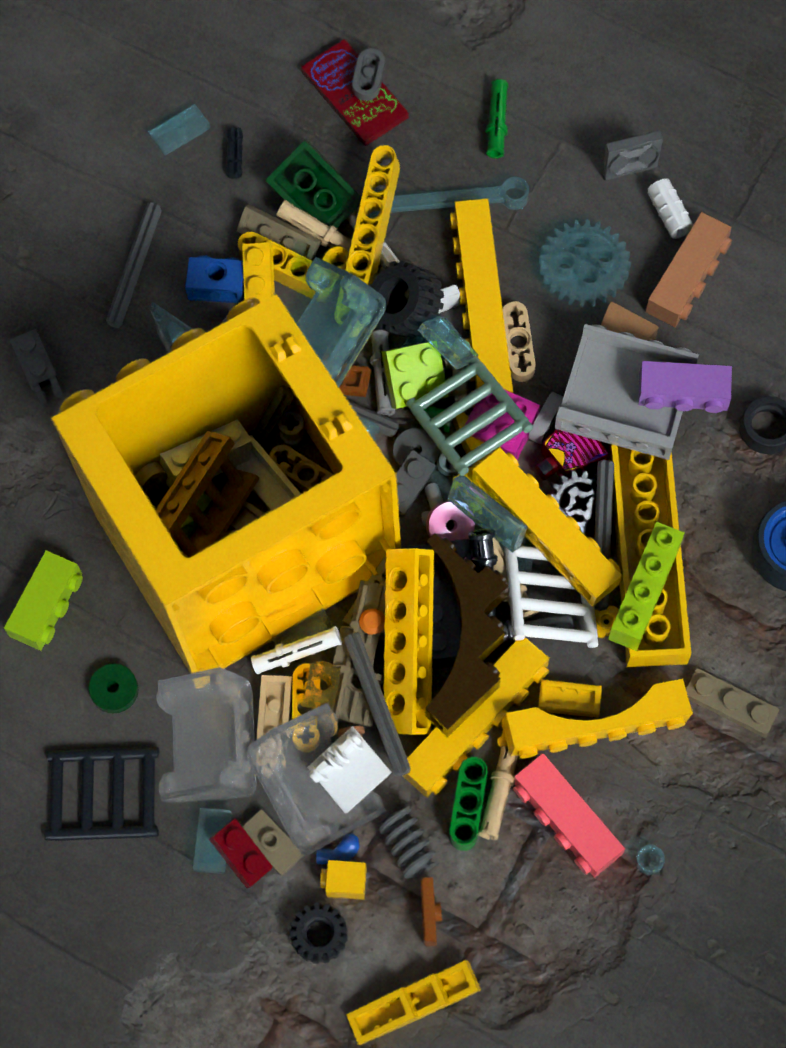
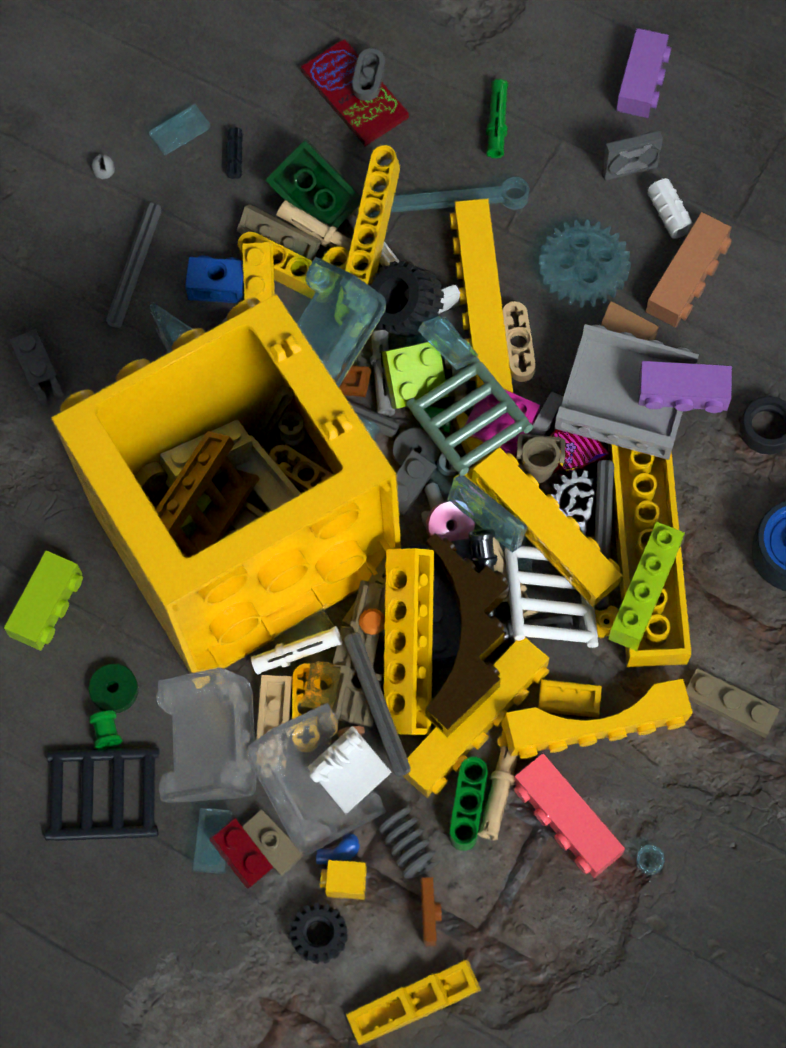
none -> green bush [89,711,122,749]
none -> light grey hinge [92,154,115,179]
none -> dark tan piece [516,434,565,483]
none -> medium lavender brick [616,28,672,118]

